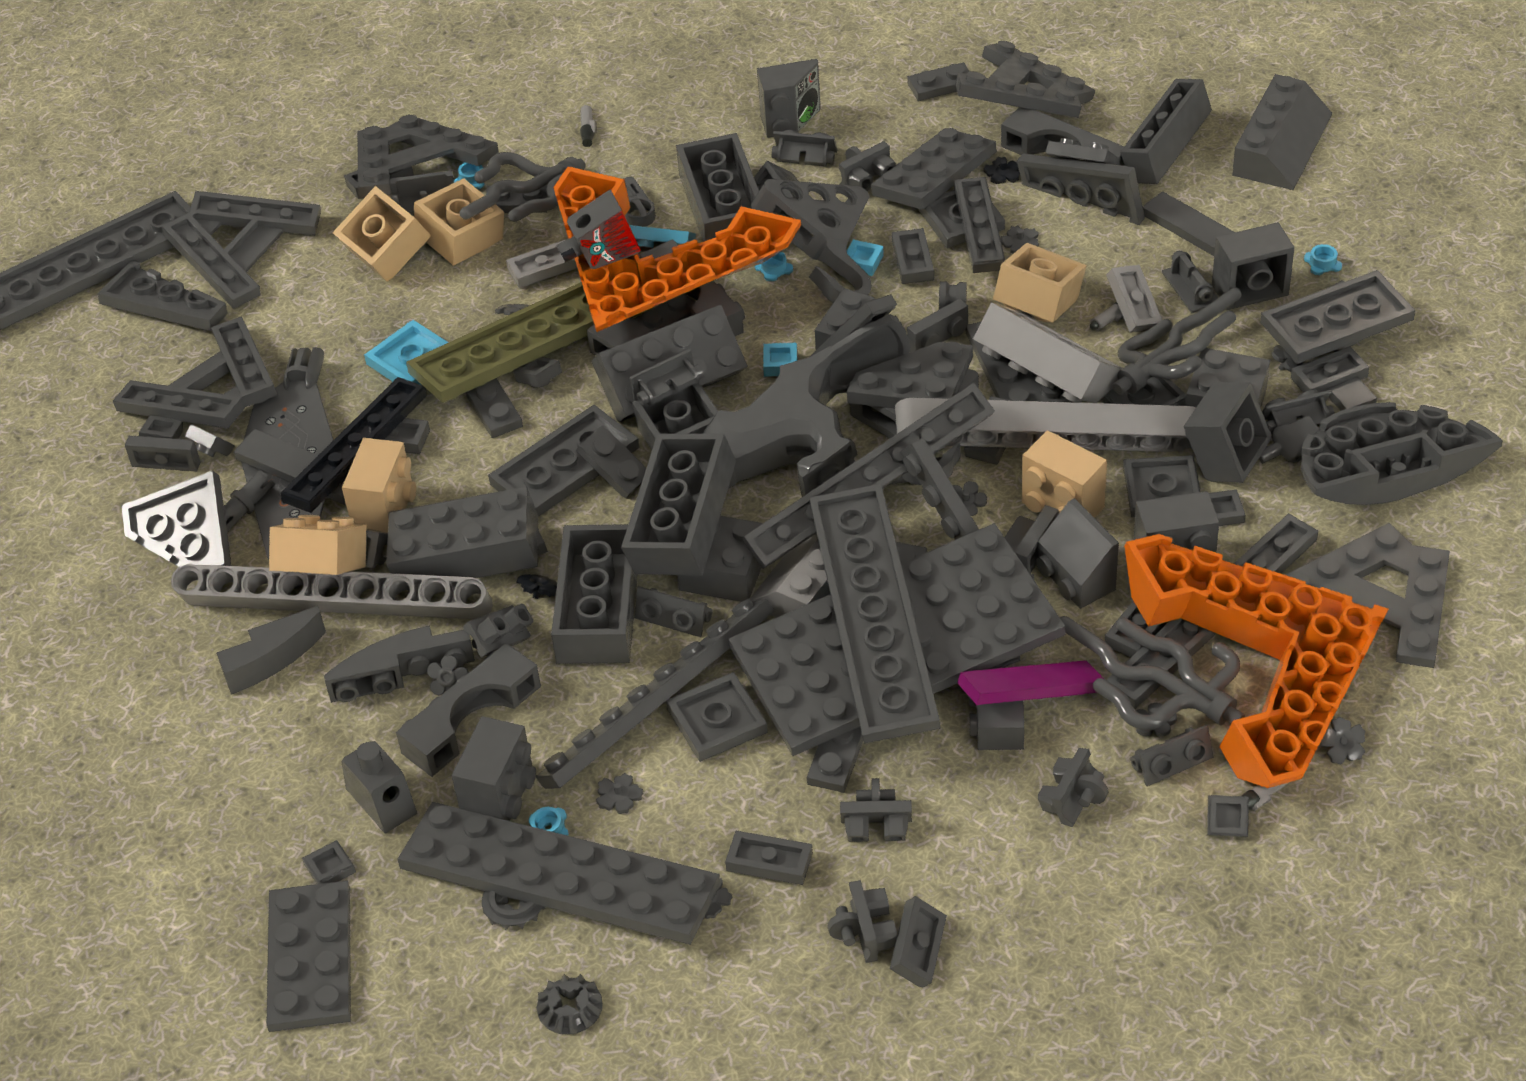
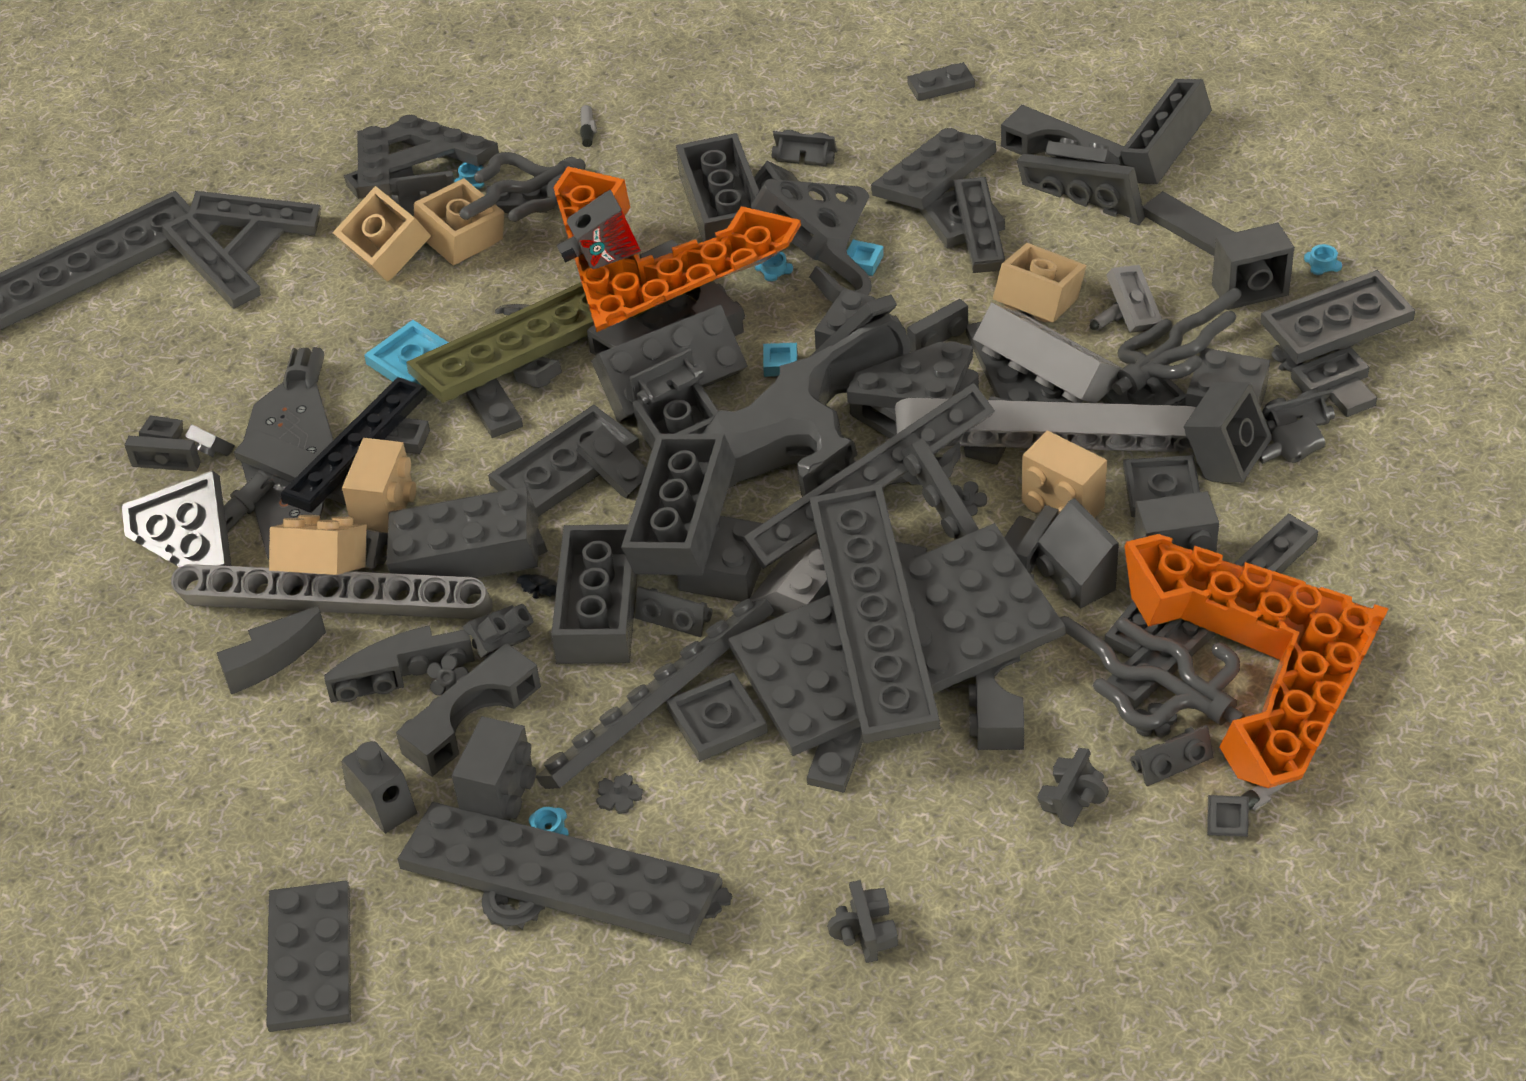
dark grey wing [97,260,228,331] -> none
dark grey plate [113,316,277,429] -> none
dark grey tile [302,840,356,884] -> none
light grey plate [506,240,577,288] -> none
dark grey gear [536,974,603,1034] -> none
dark grey piece [623,177,656,227] -> none
medium azure plate [629,225,696,248] -> none
dark grey plate [725,830,813,885] -> none
dark grey slope [757,59,821,138] -> none
dark grey hips [839,141,896,191] -> none
dark grey hips [840,778,912,842] -> none
dark grey plate [890,896,947,988] -> none
dark grey plate [892,228,934,284] -> none
dark grey wheel [939,281,967,310] -> none
dark grey plate [955,41,1096,118] -> none
magenta tile [958,660,1104,705] -> none
black plant [983,156,1020,184] -> none
dark grey plant [1001,225,1039,254] -> none
dark grey hinge [1162,251,1218,313] -> none
dark grey tile [1209,489,1246,526] -> none
dark grey slope [1232,74,1332,190] -> none
dark grey plate [1285,523,1450,668] -> none
dark grey brick [1301,402,1503,505] -> none
dark grey plant [1319,717,1365,765] -> none

